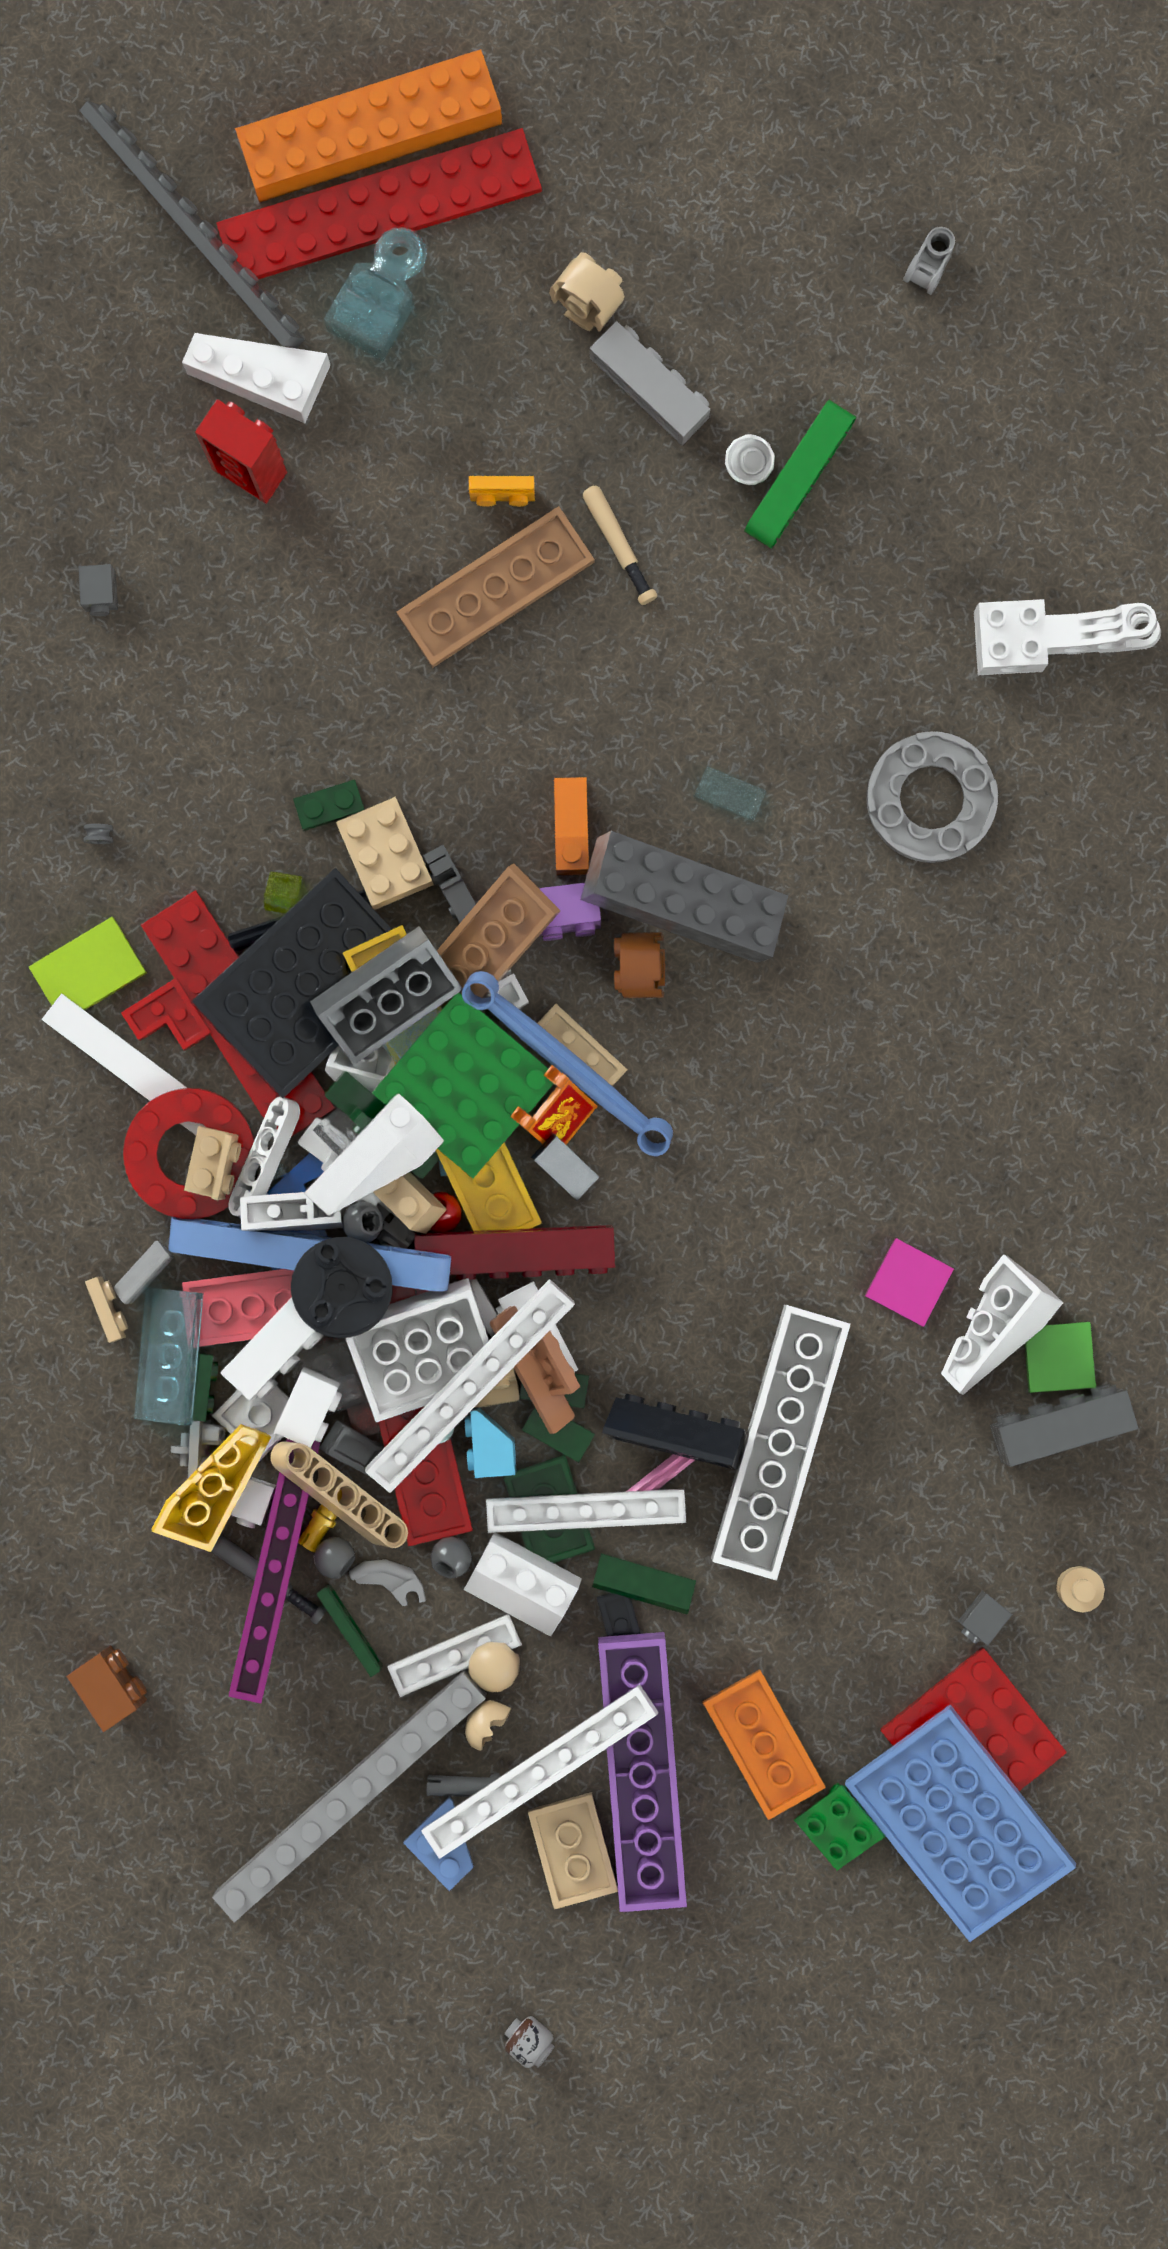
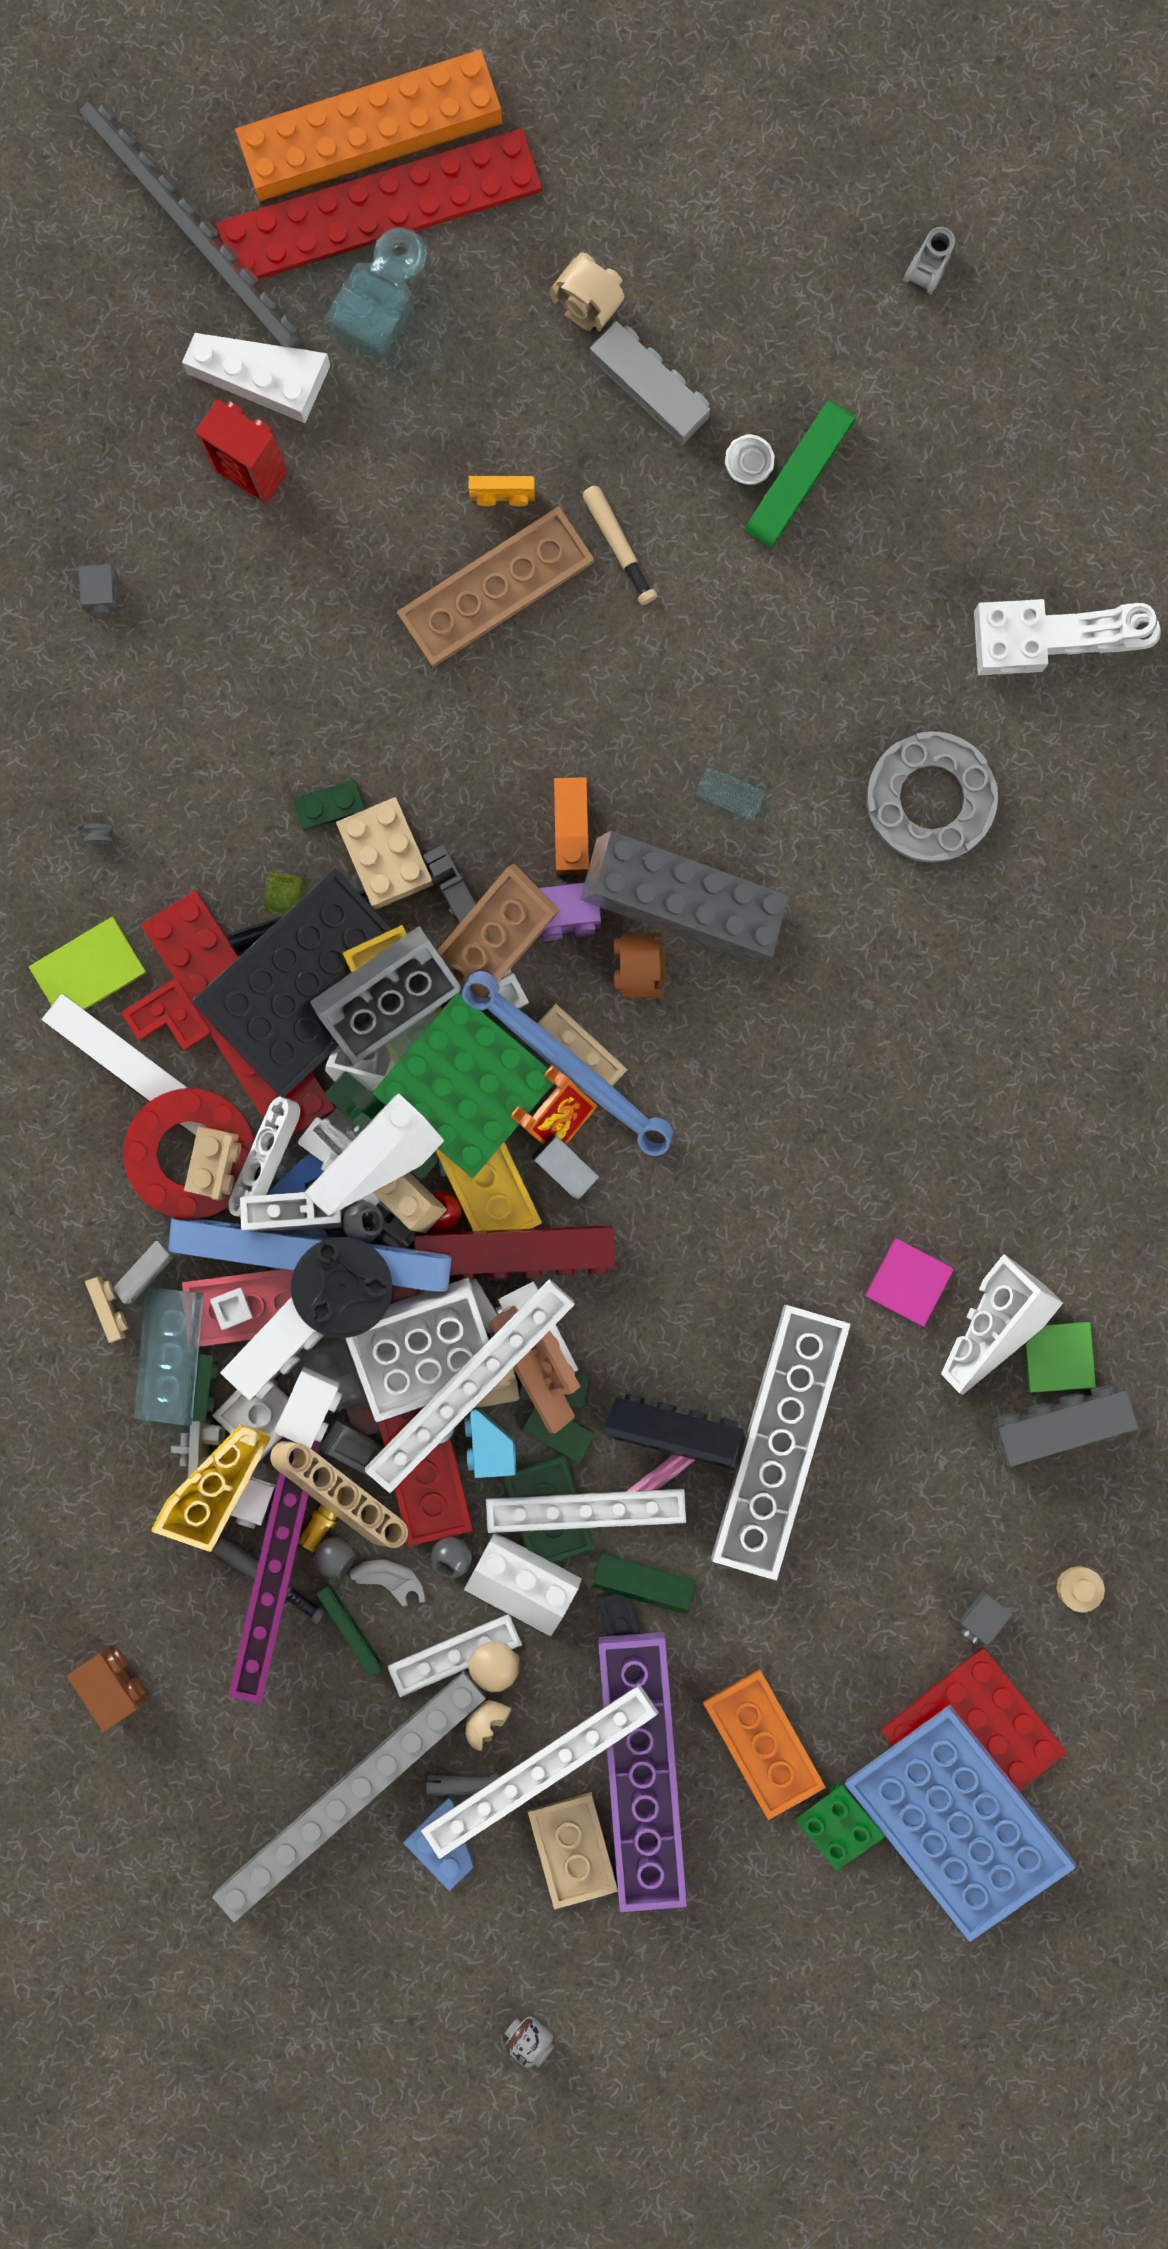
none -> white plate [210,1287,254,1330]

